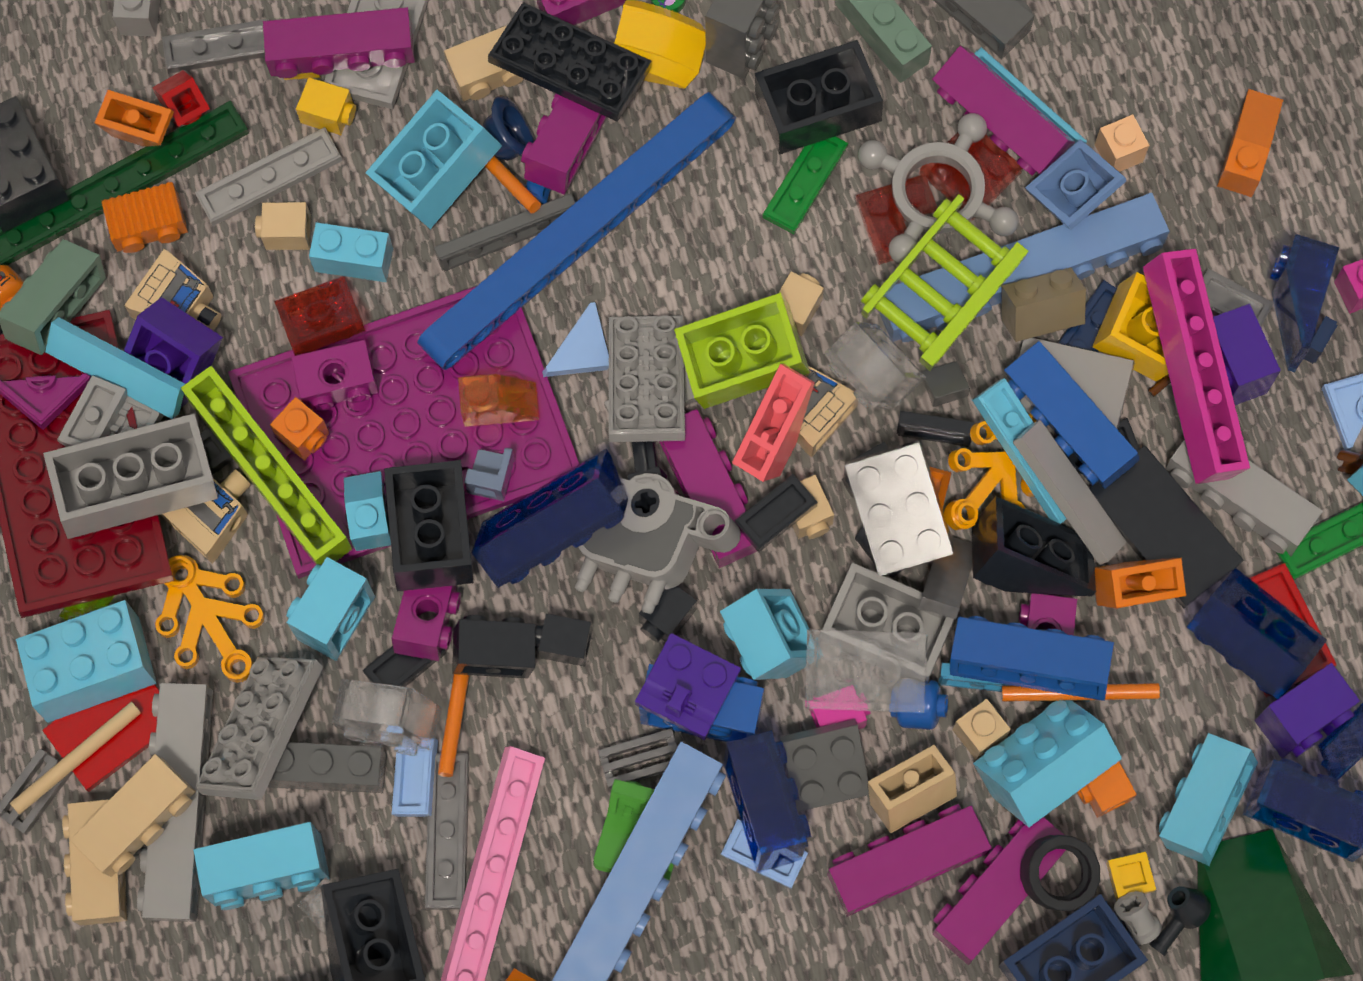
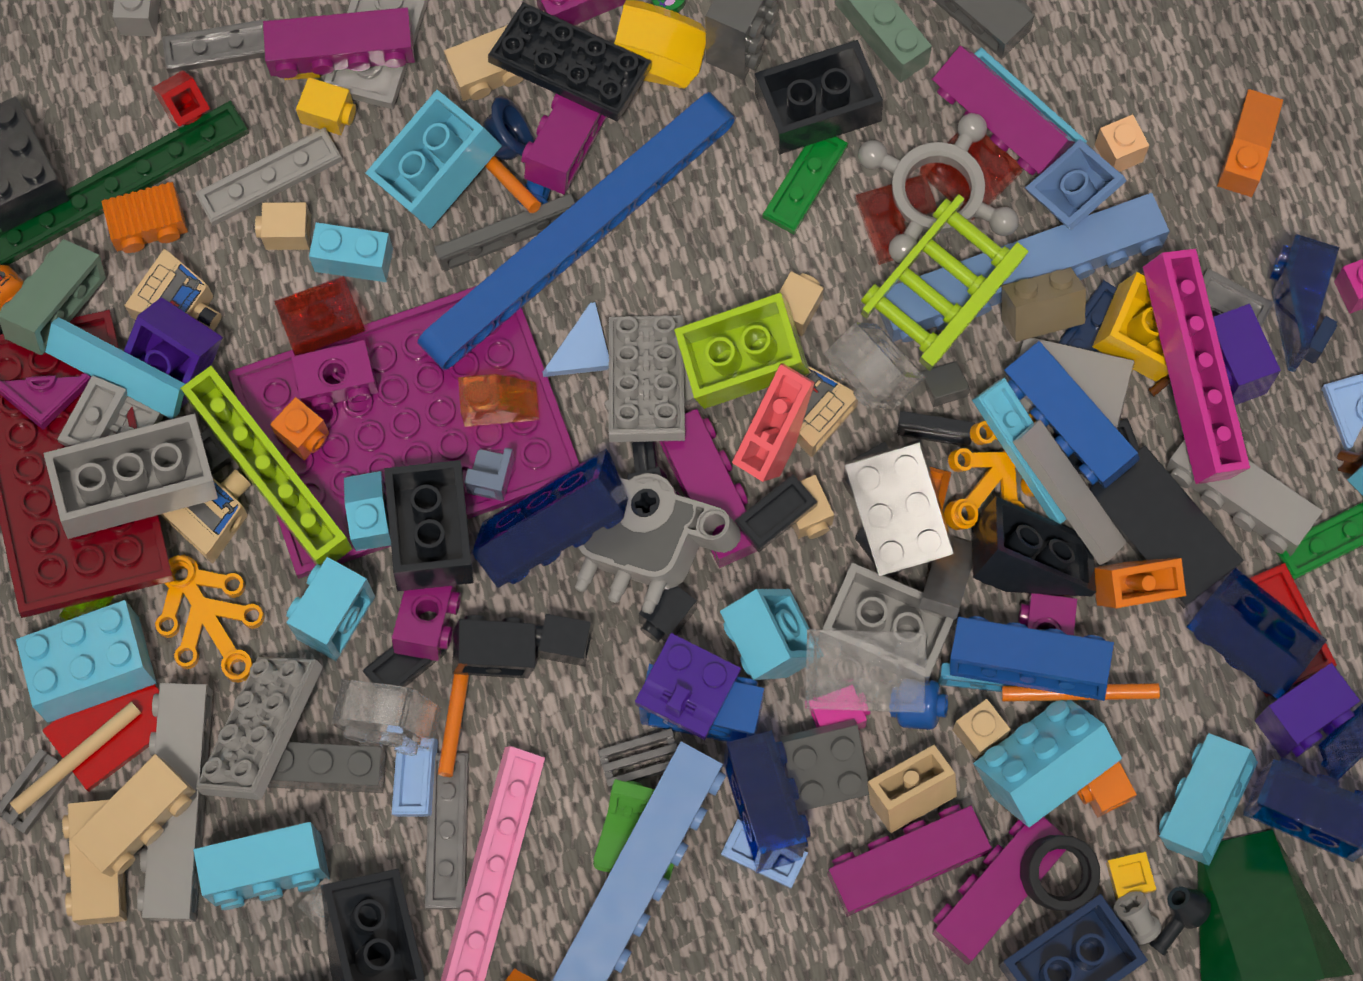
orange slope [94,90,174,147] -> none

